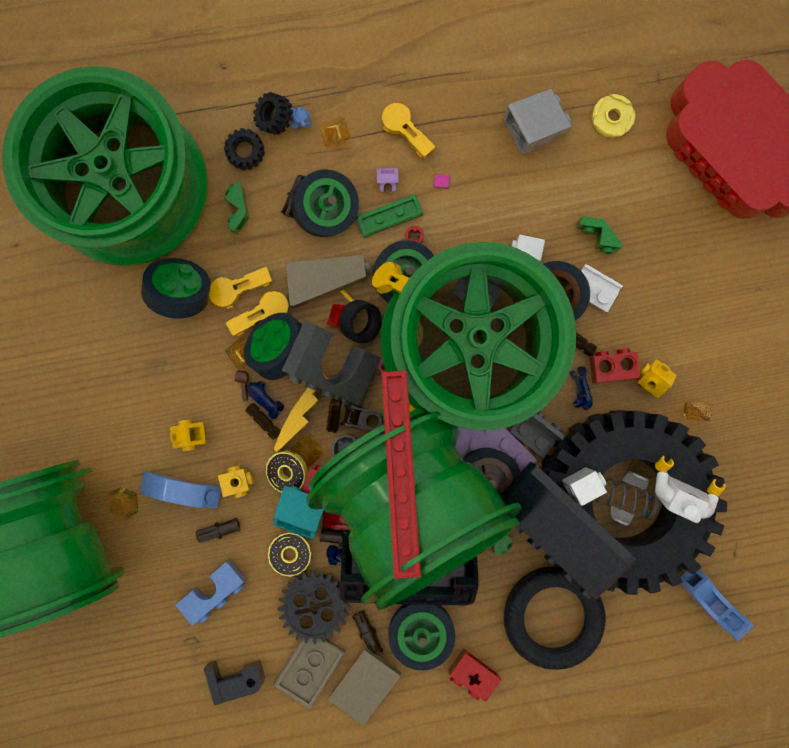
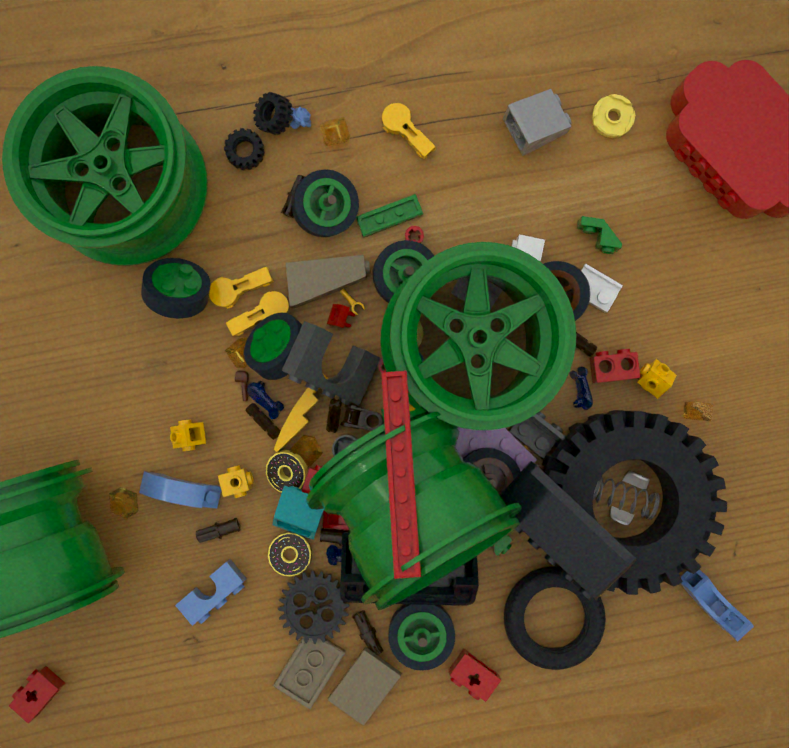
black piece [204,660,265,706] -> none
green slope [225,181,249,235] -> none
black tyre [339,300,382,343] -> none
yellow piece [372,262,410,294] -> none
lavender tile [377,168,399,192] -> none
dark pink window [434,174,450,188] -> none
white brick [561,467,607,506] -> none
white torso [655,456,726,523] -> none
none -> red brick [9,666,65,724]

